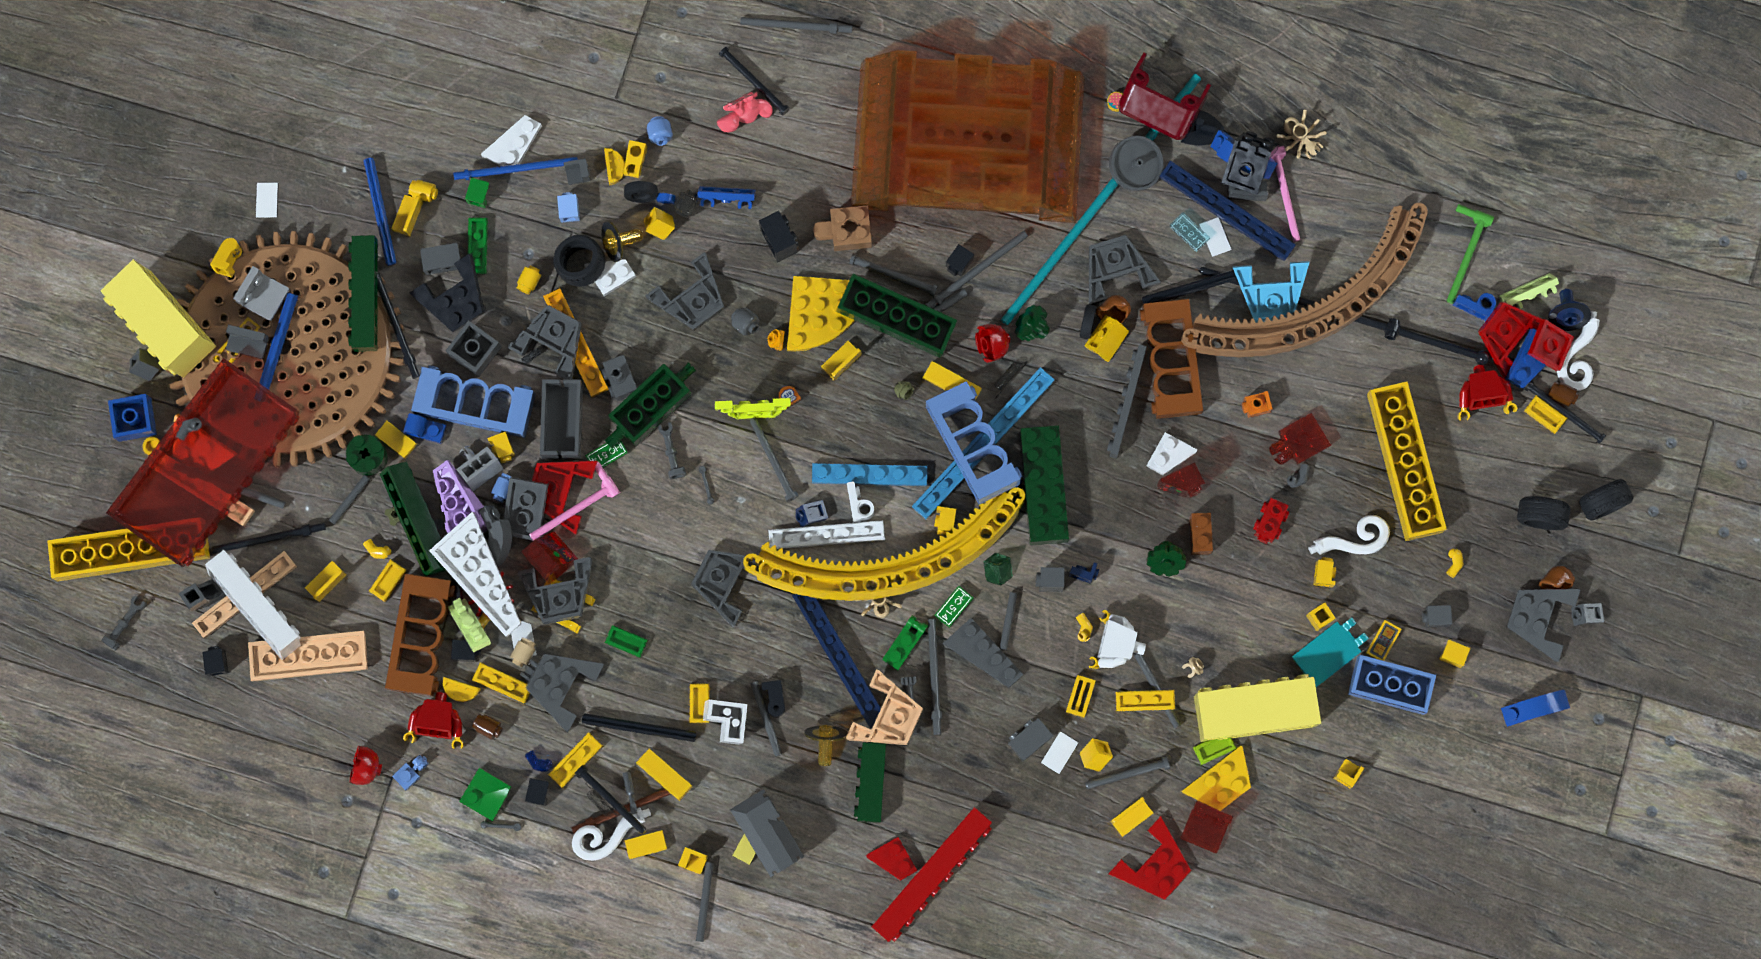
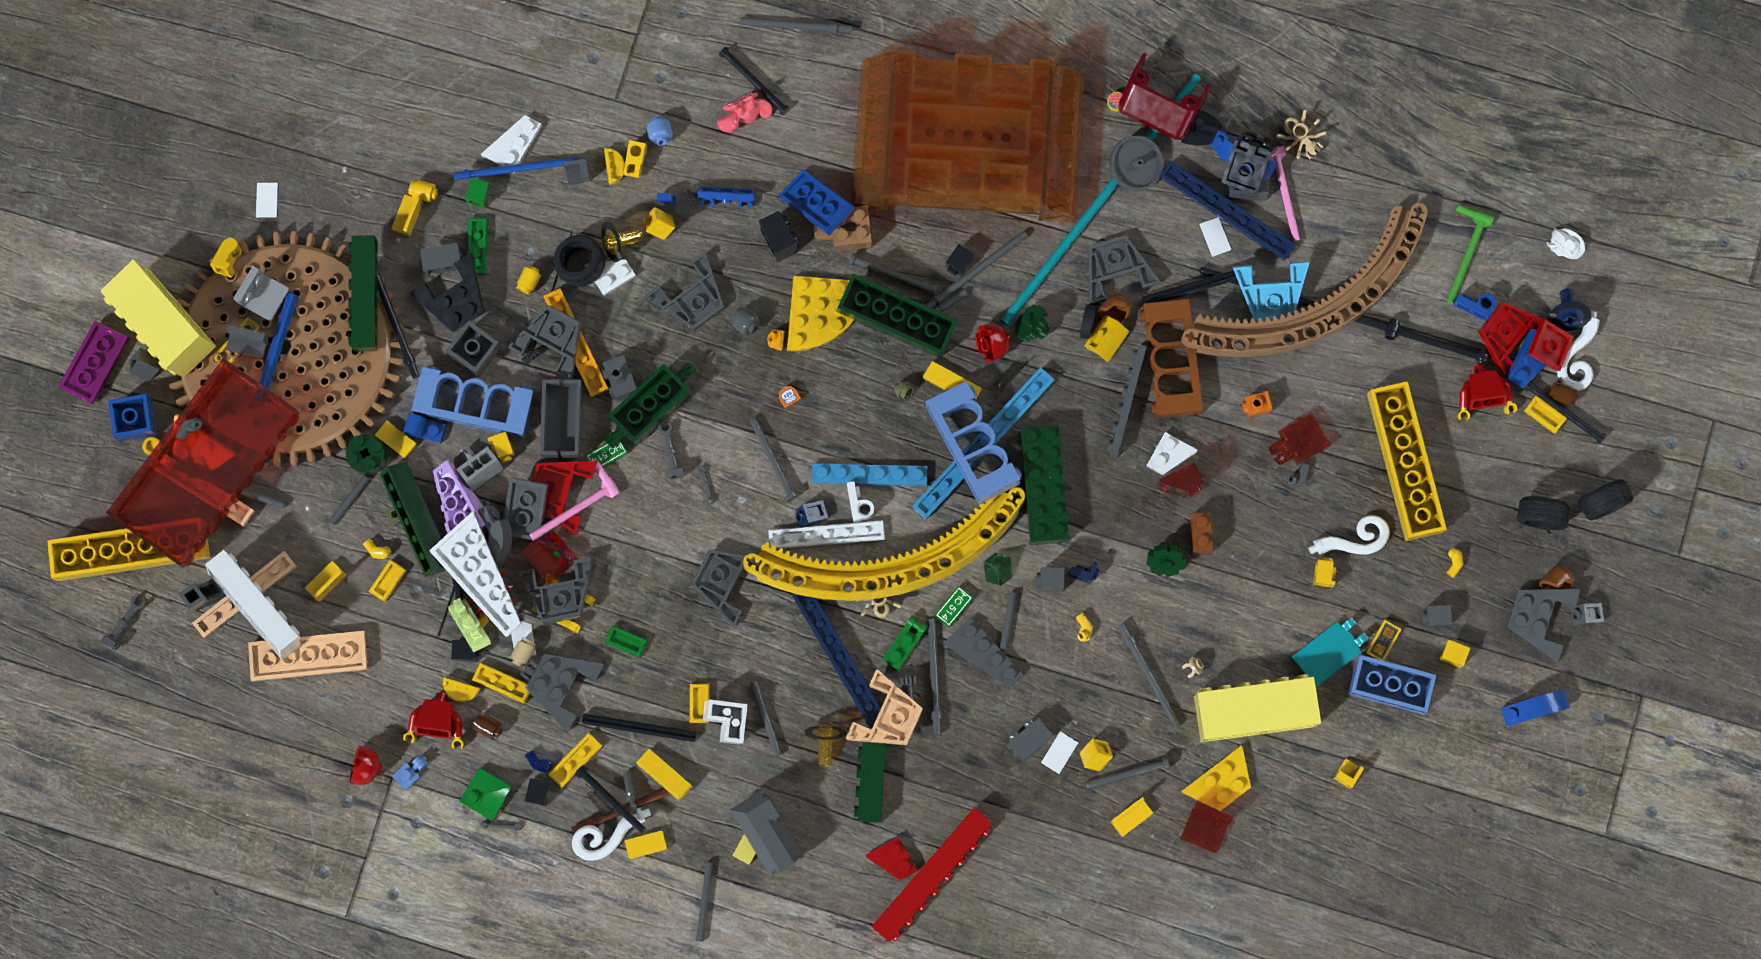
black brick [202,646,229,677] -> none
black bar [211,522,326,554] -> none
blue axle [364,158,396,266] -> none
dark orange fence [385,574,455,697] -> none
medium blue brick [491,473,511,503] -> none
light blue brick [557,192,580,223] -> none
black tyre [624,181,658,203] -> none
yellow panel [678,847,708,874] -> none
neon yellow wing [715,398,791,419] -> none
black leg [762,680,785,717] -> none
yellow panel [821,341,862,381] -> none
yellow brick [934,506,956,537] -> none
yellow tile [1066,675,1096,718] -> none
white torso [1089,610,1146,669] -> none
red wing [1108,816,1191,900] -> none
yellow tile [1116,690,1175,711] -> none
clear light blue tile [1169,212,1210,252] -> none
lime tile [1193,737,1237,765] -> none
red brick [1253,498,1290,544] -> none
yellow brick [1306,603,1336,631] -> none
yellowish green plate [1499,273,1559,309] -> none
none -> magenta plate [58,321,130,405]
none -> blue tile [778,169,855,236]
none -> white hat [1547,228,1585,259]

